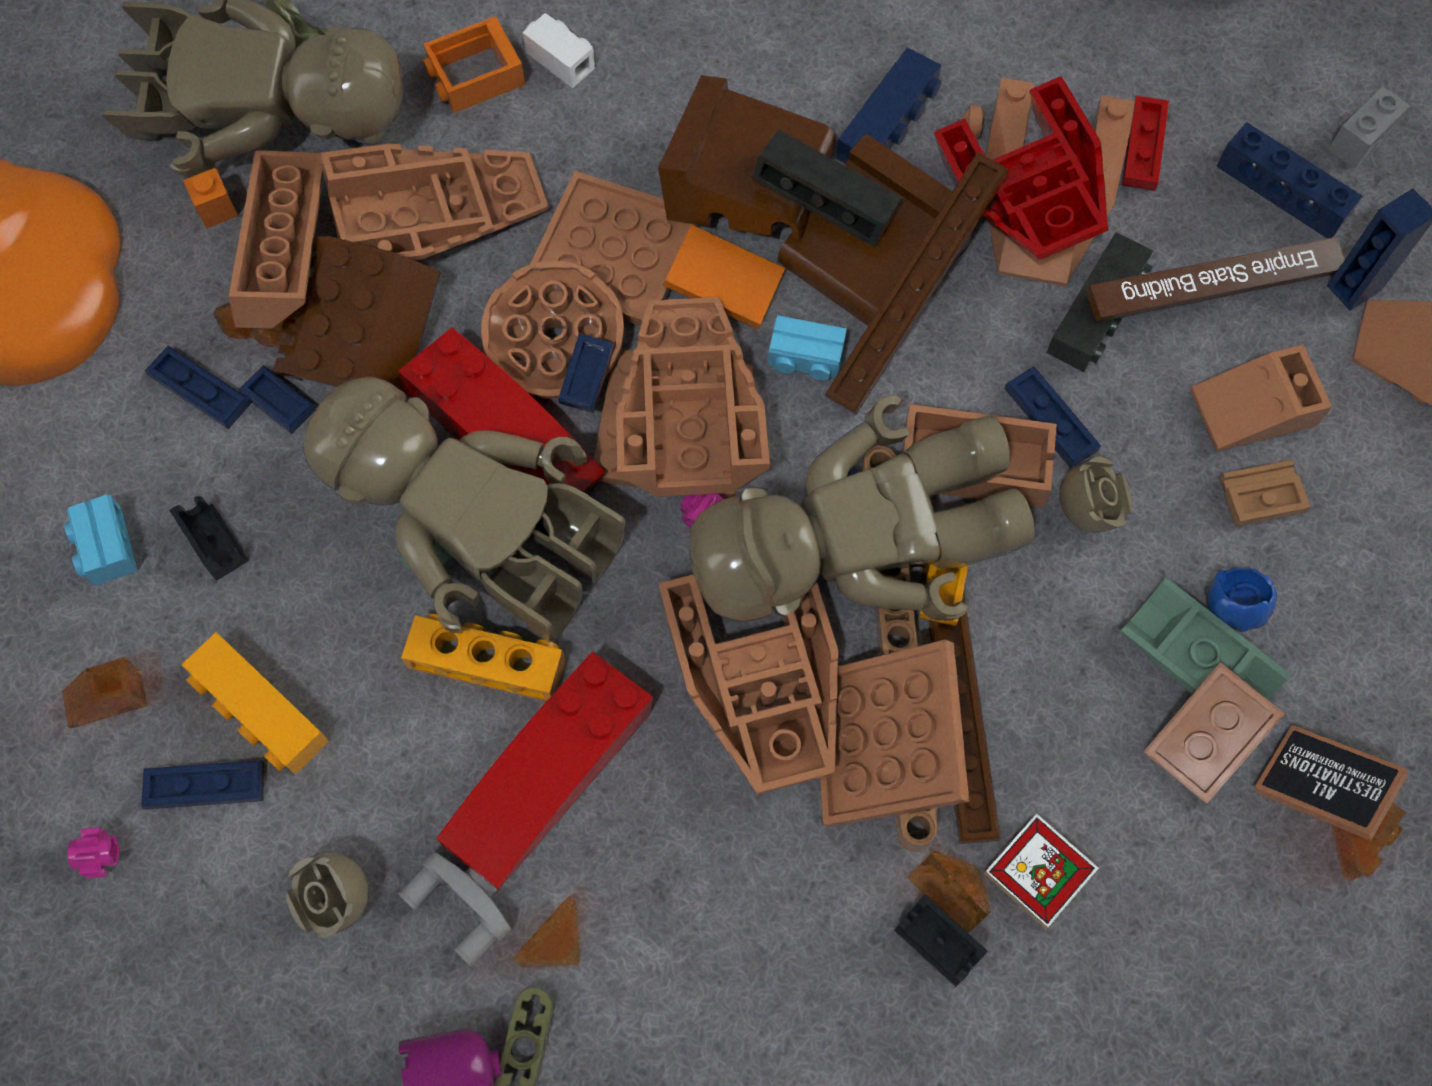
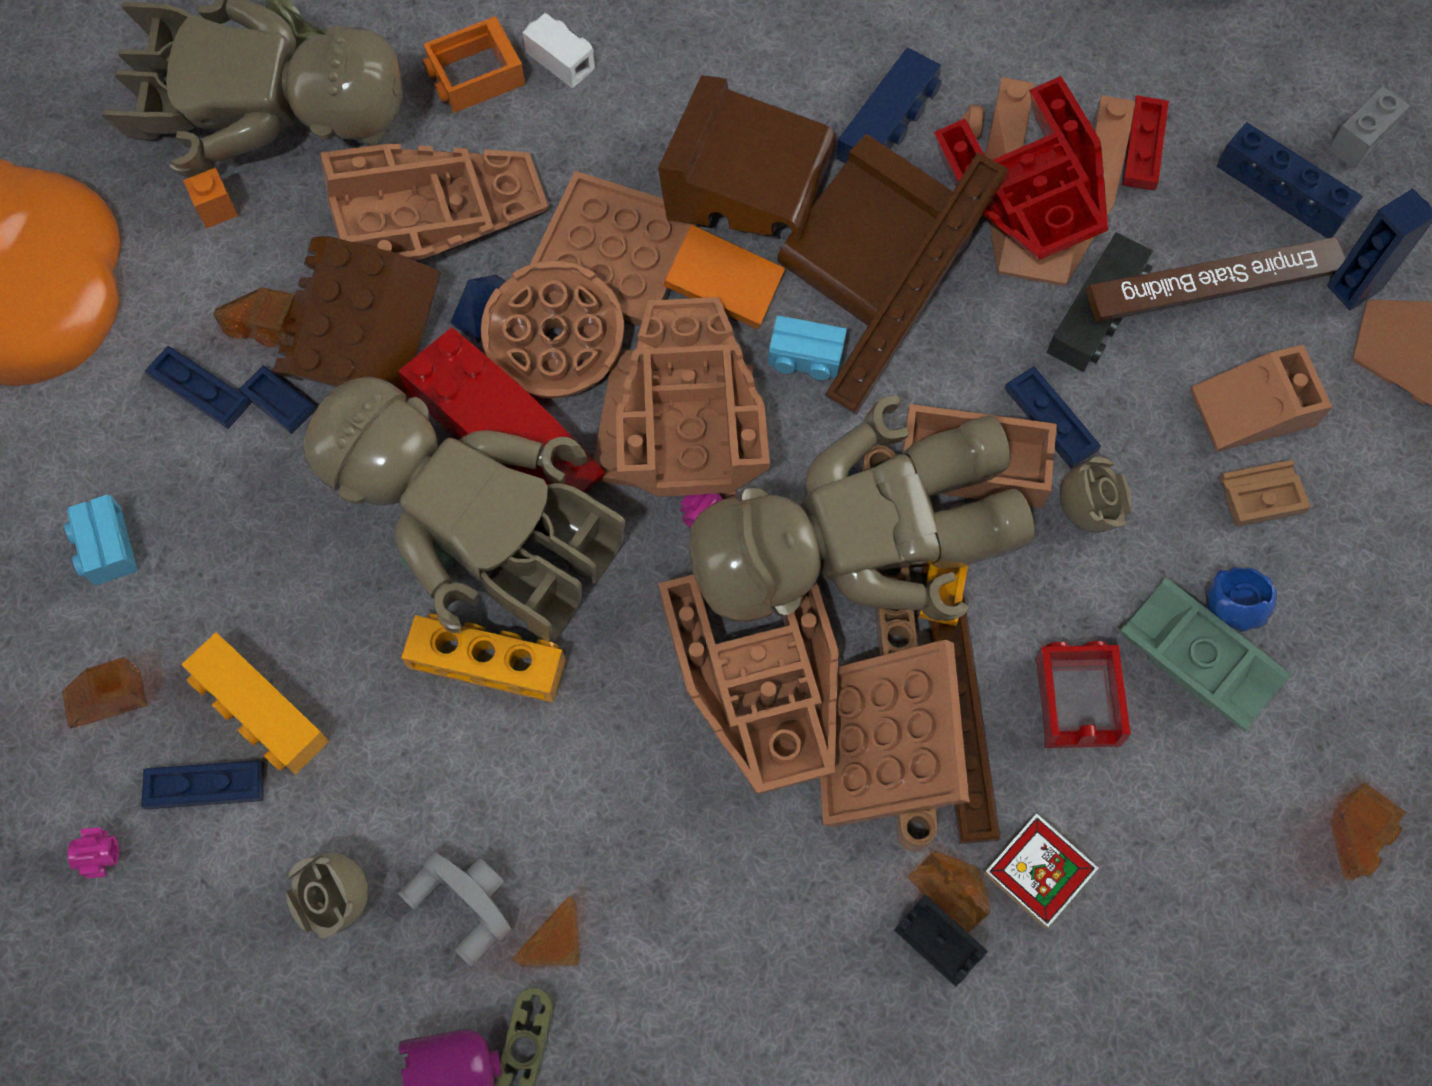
black hinge [169,496,249,581] -> none
nougat slope [228,150,323,328] -> none
red slope [436,651,653,890] -> none
dark blue tile [558,334,614,413] -> none
pearl dark grey brick [752,129,902,247] -> none
nougat tile [1143,662,1285,804] -> none
black tile [1255,725,1408,841] -> none
none -> dark blue slope [451,274,506,343]
none -> window [1035,641,1131,748]

